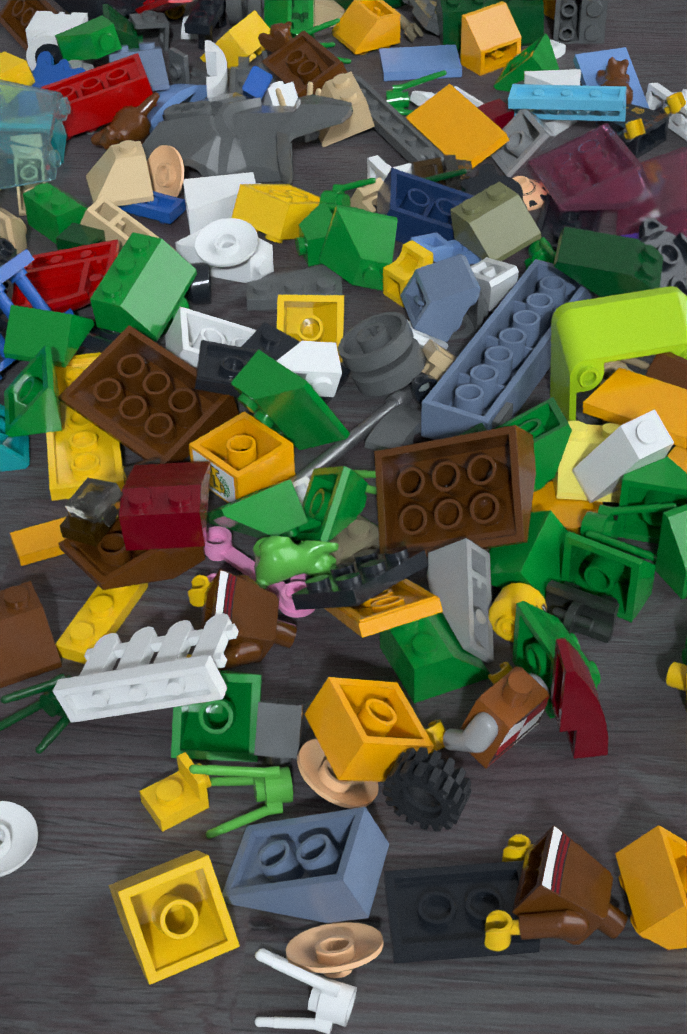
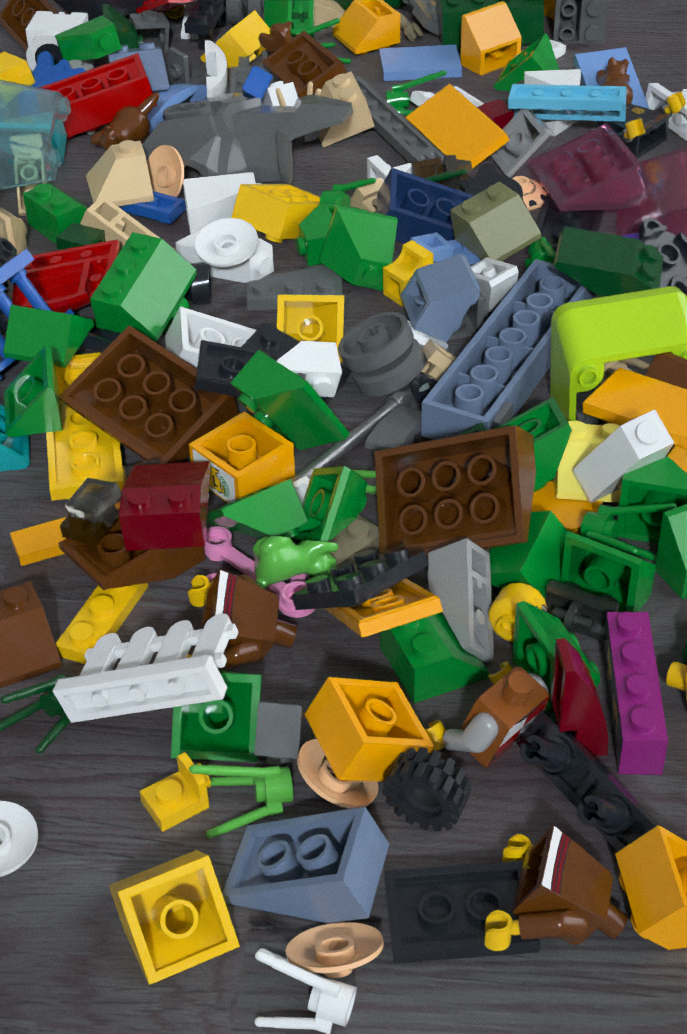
none -> black plate [517,711,664,851]
none -> magenta brick [602,612,668,775]

